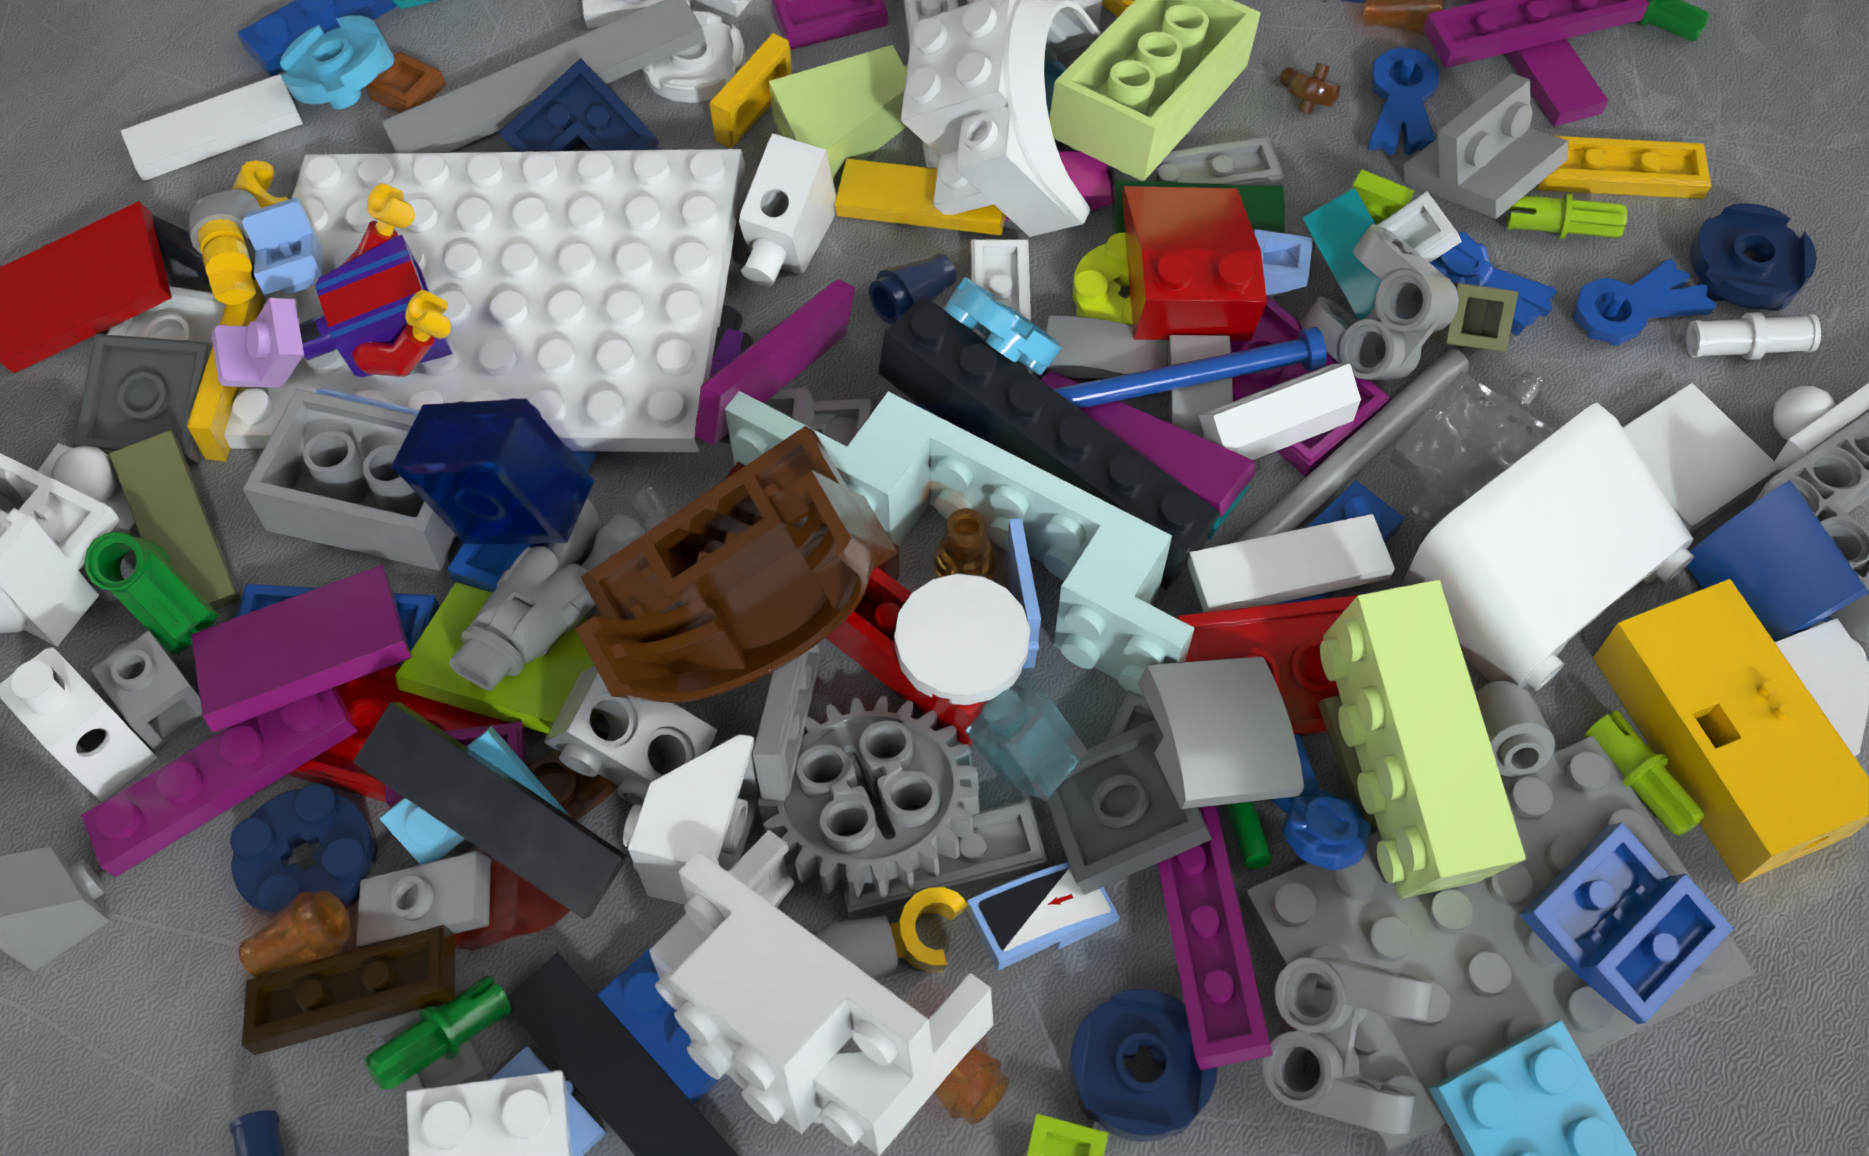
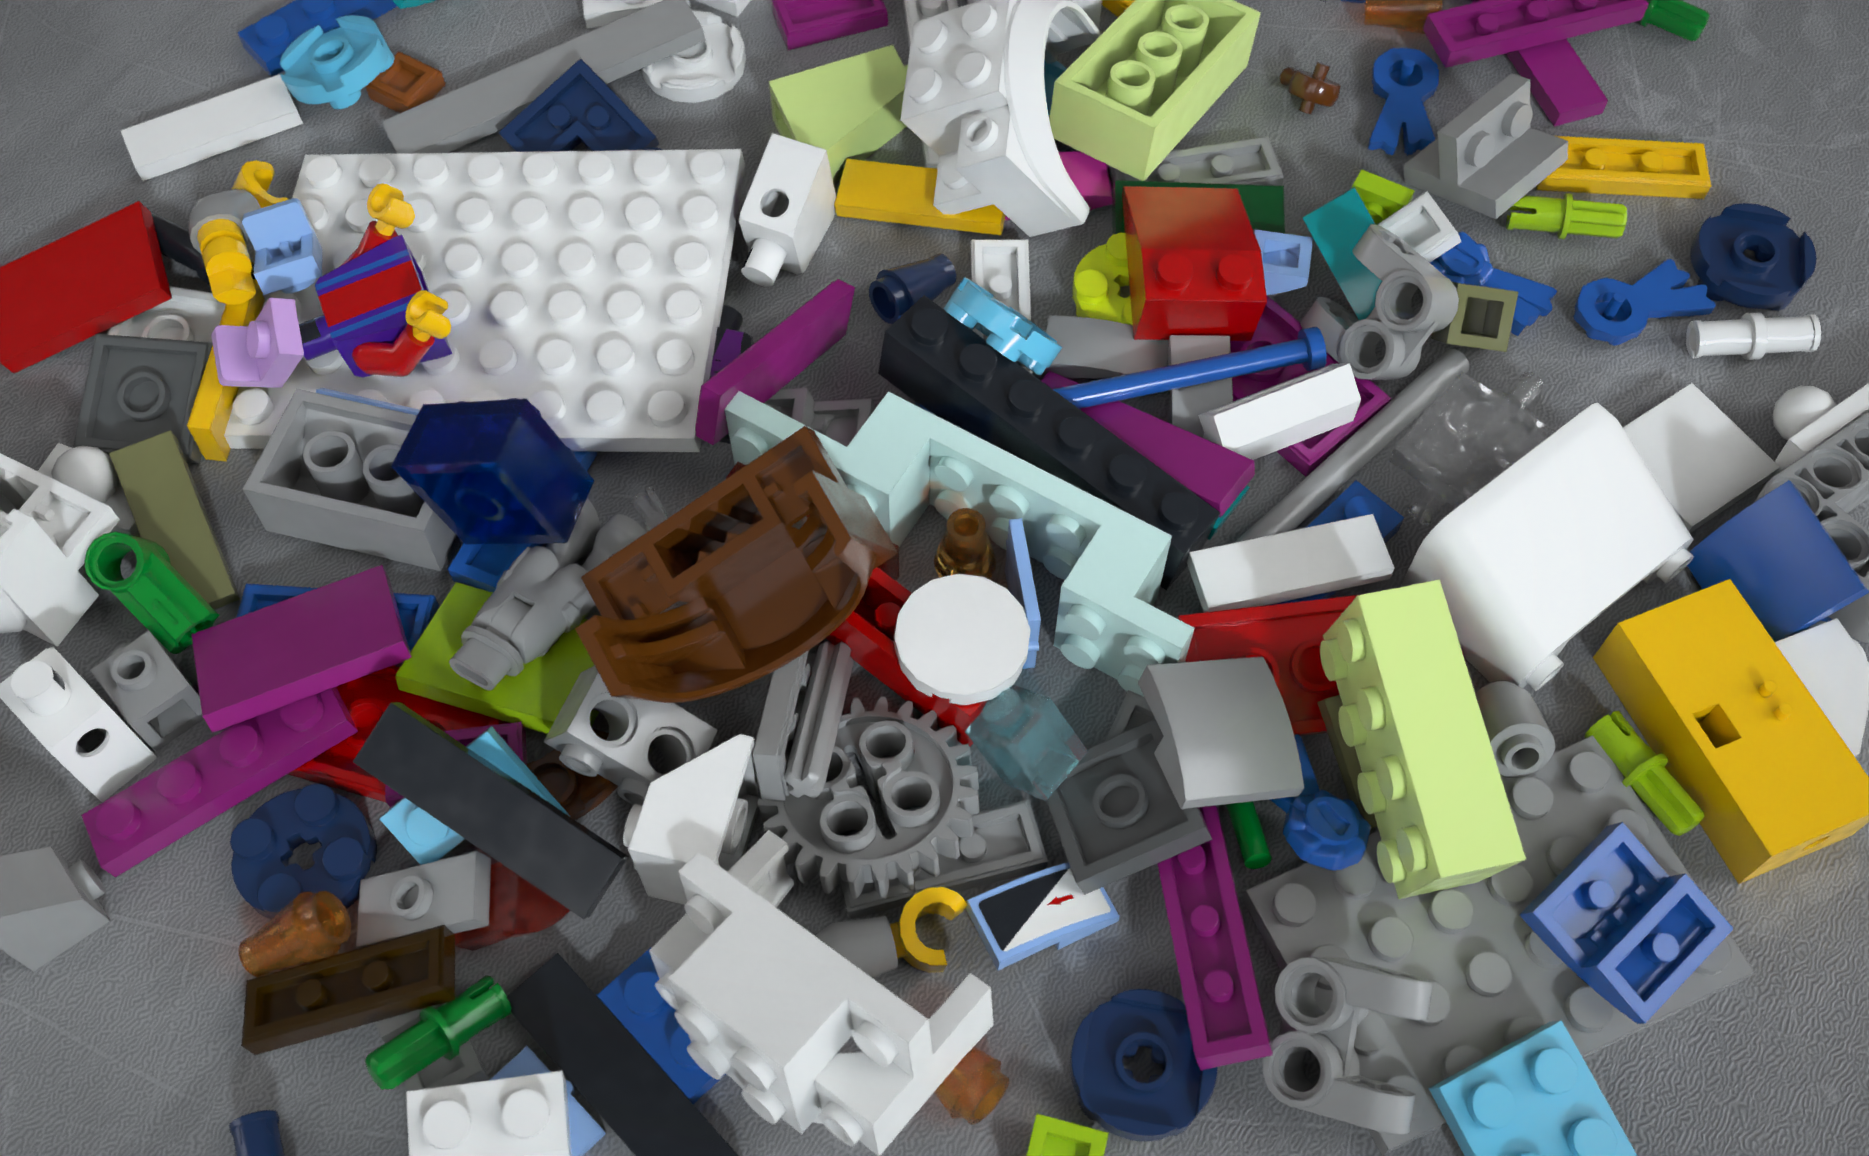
yellow tile [709,33,792,149] -> none
none -> light grey axle [784,641,854,798]

